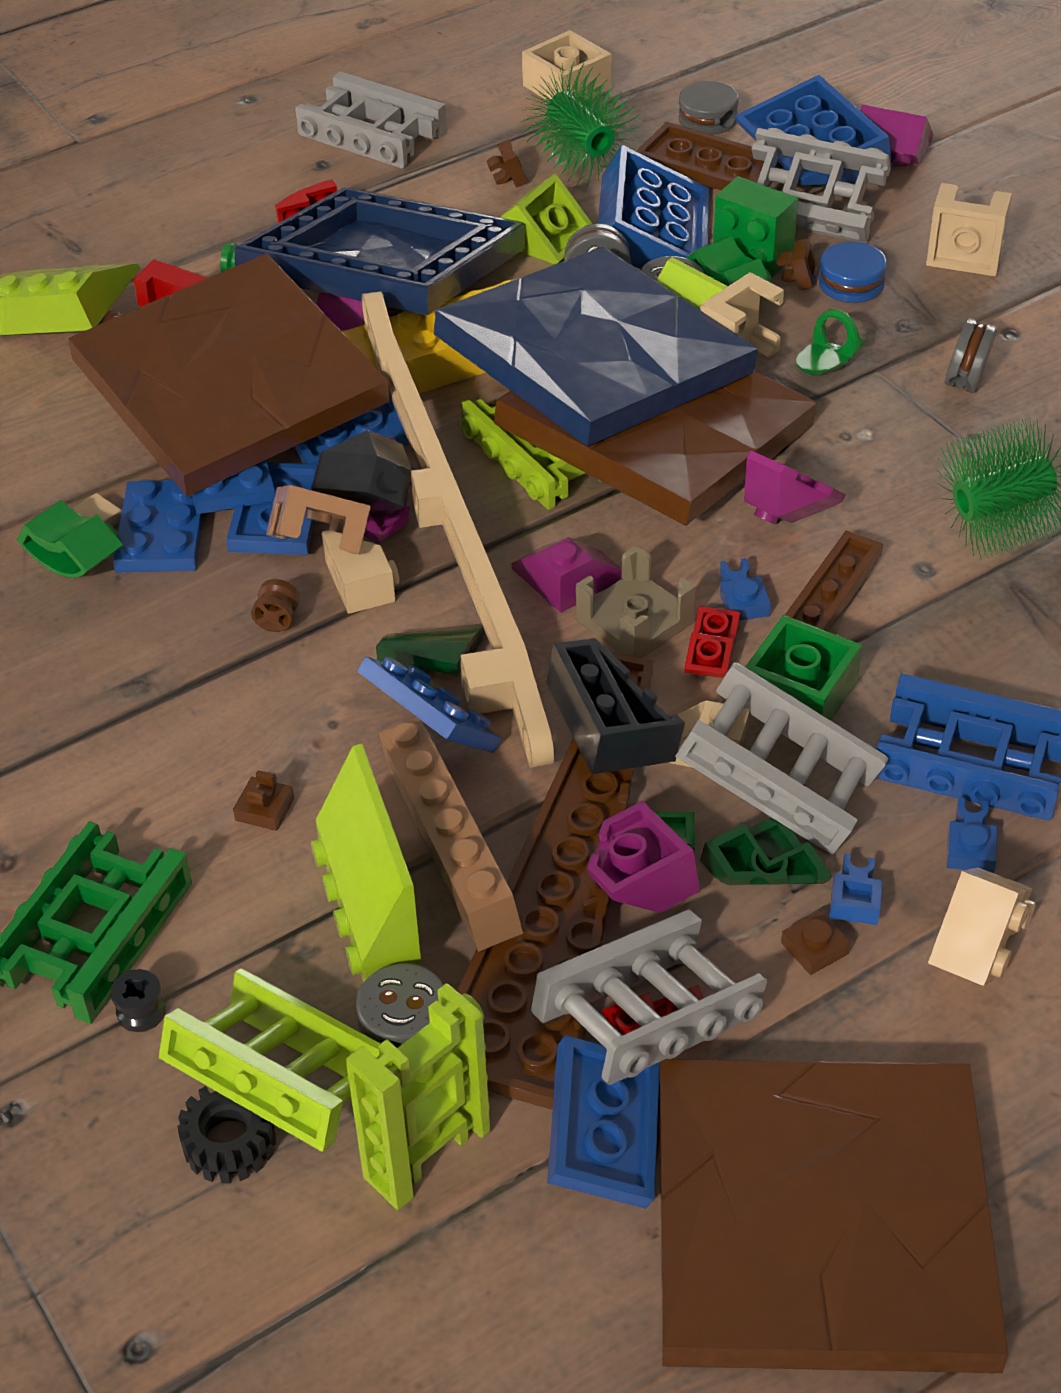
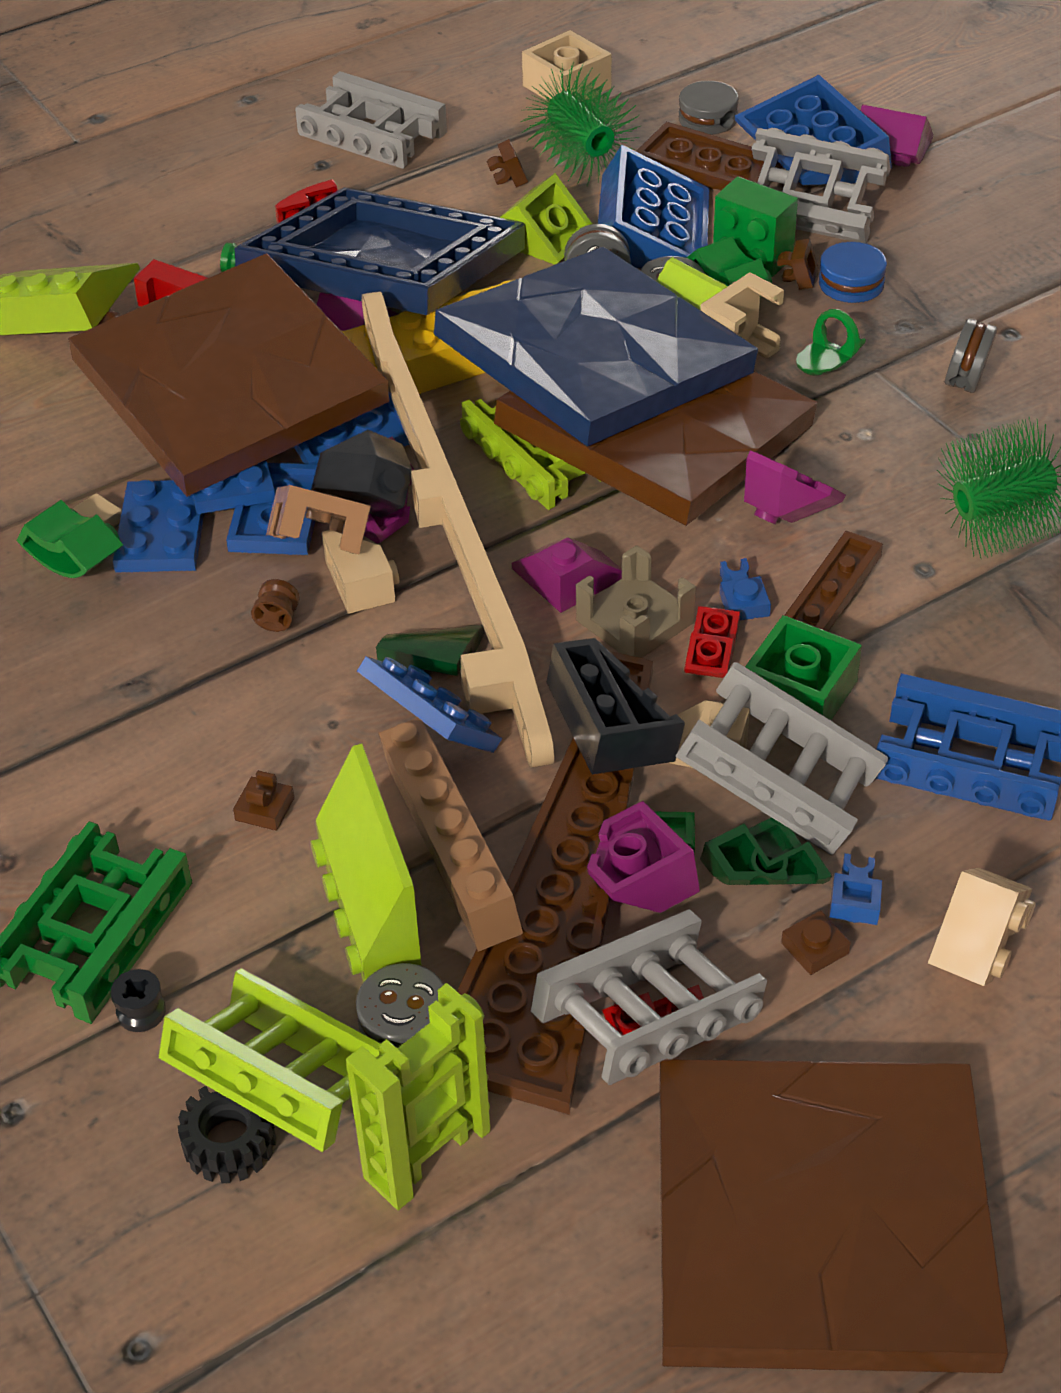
blue plate [547,1035,660,1209] -> none
tan panel [926,183,1012,276] -> none
blue plate [947,797,997,873] -> none

